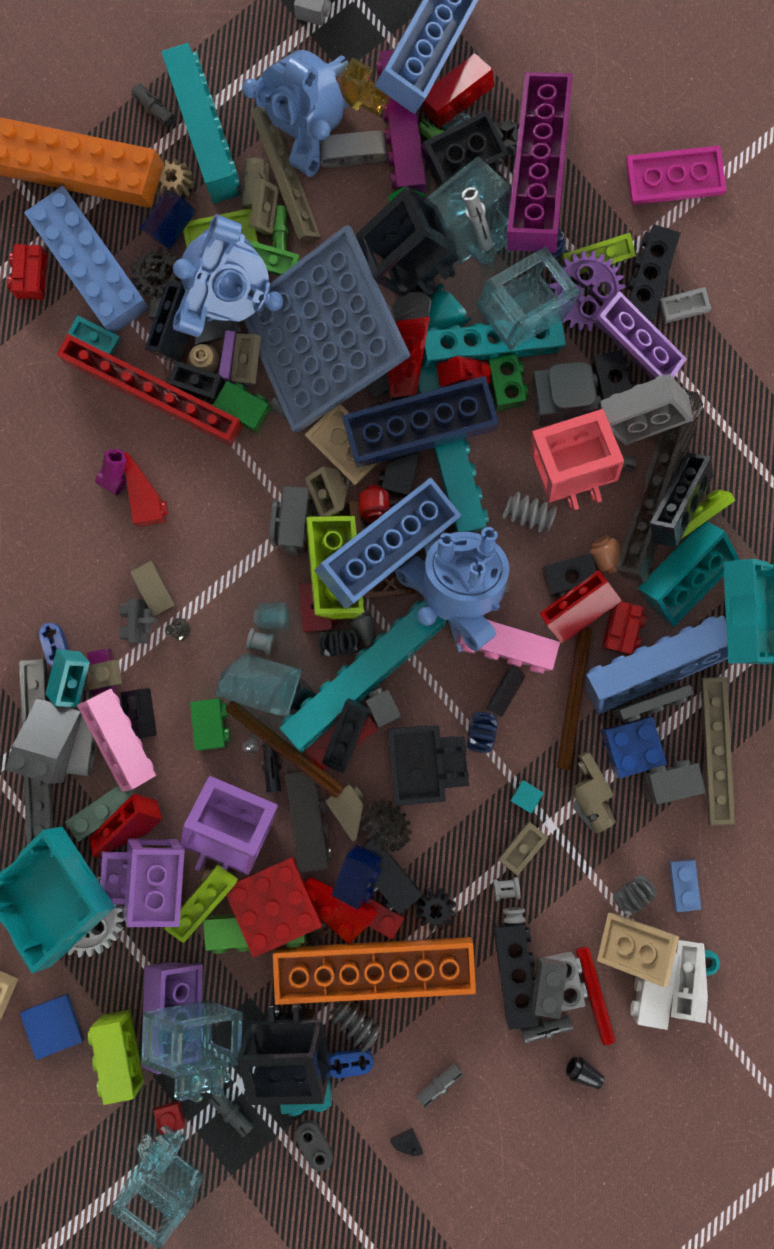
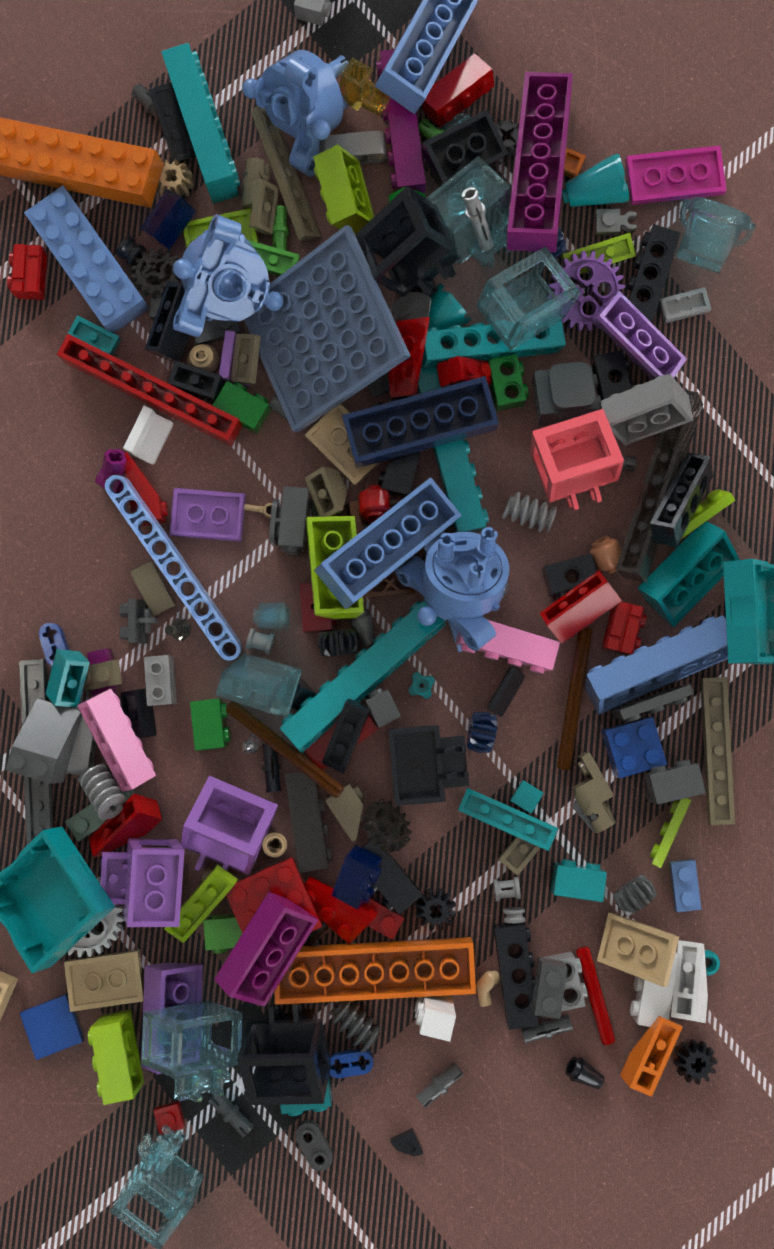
none -> tan plate [64,949,144,1012]
none -> light grey piece [78,764,125,820]
none -> light blue beam [105,475,242,660]
none -> black wheel [116,236,147,267]
none -> white panel [123,406,174,465]
none -> light grey brick [144,655,177,706]
none -> black plate [148,82,196,162]
none -> medium lavender tile [169,488,246,542]
none -> magenta slope [214,892,318,1007]
none -> tan hand [244,503,272,519]
none -> tan cone [262,832,287,857]
none -> lime brick [313,144,374,235]
none -> teal plate [408,672,435,699]
none -> white brick [415,996,456,1042]
none -> teal plate [458,788,559,851]
none -> tan arm [476,970,501,1007]
none -> teal brick [551,859,607,902]
none -> teal cone [562,153,629,207]
none -> orange tile [564,148,586,179]
none -> light grey plate [595,209,637,236]
none -> orange slope [620,1016,683,1097]
none -> lime plate [650,798,691,868]
none -> black gear [673,1039,718,1085]
none -> clear light blue piece [676,196,756,273]

